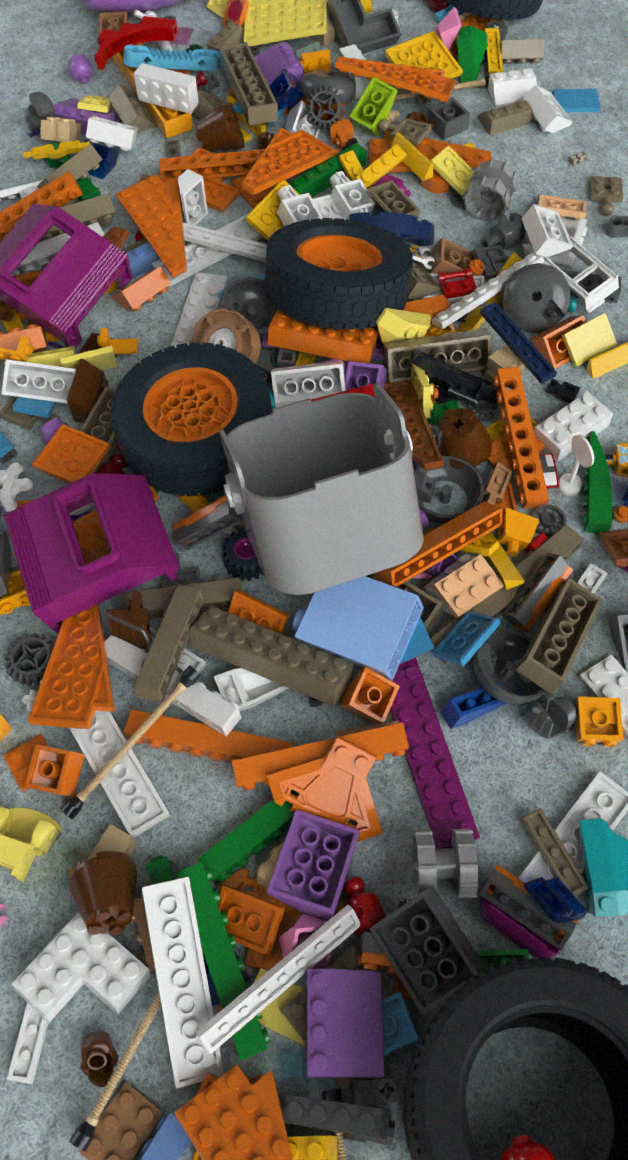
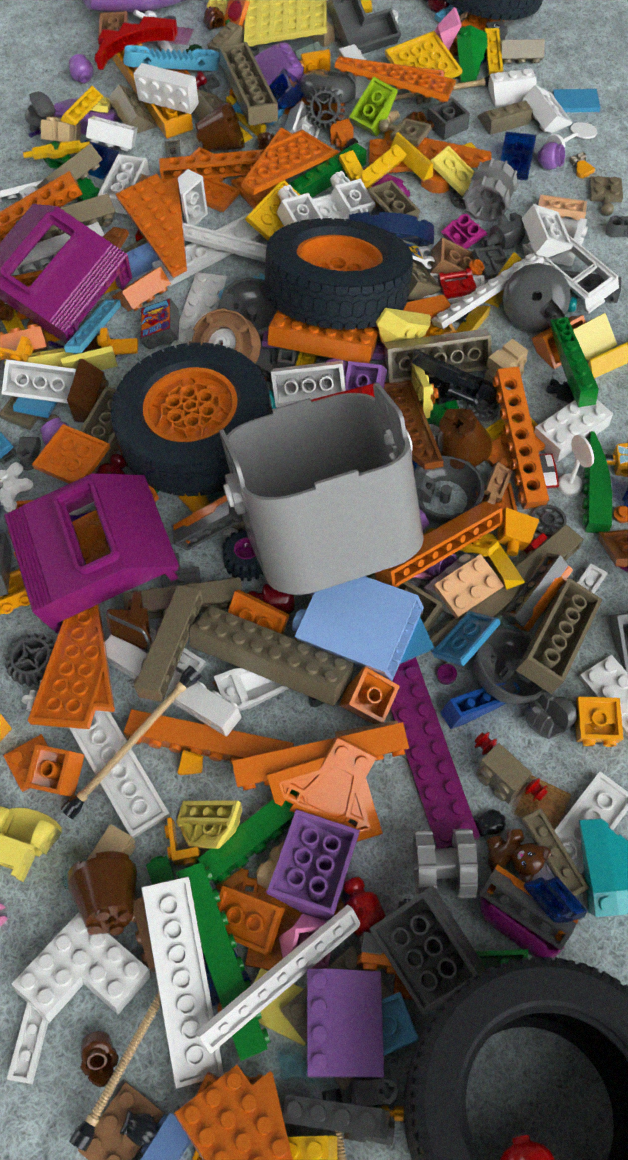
dark blue plate [480,302,557,384] -> none
none -> dark grey piece [16,437,41,471]
none -> yellow slope [60,86,104,126]
none -> medium azure plate [64,299,121,354]
none -> white brick [98,154,150,214]
none -> black animal [120,1111,157,1146]
none -> brick [140,298,179,349]
none -> light orange bracket [164,817,202,867]
none -> light yellow wedge [176,800,242,849]
none -> light orange slope [178,750,204,775]
none -> reddish brown head [204,6,224,30]
none -> dark red piece [247,584,295,614]
none -> light orange piece [381,1105,404,1121]
none -> magenta tile [436,664,457,685]
none -> dark pink slope [441,213,487,249]
none -> dark tan brick [474,732,548,804]
none -> black animal [474,809,506,837]
none -> reddish brown animal [486,829,552,884]
none -> clear blue slope [500,132,536,181]
none -> clear orange tile [514,775,572,830]
none -> medium lavender piece [538,142,565,170]
none -> white piece [546,122,597,147]
none -> green slope [550,317,599,407]
none -> light orange tile [576,160,595,178]

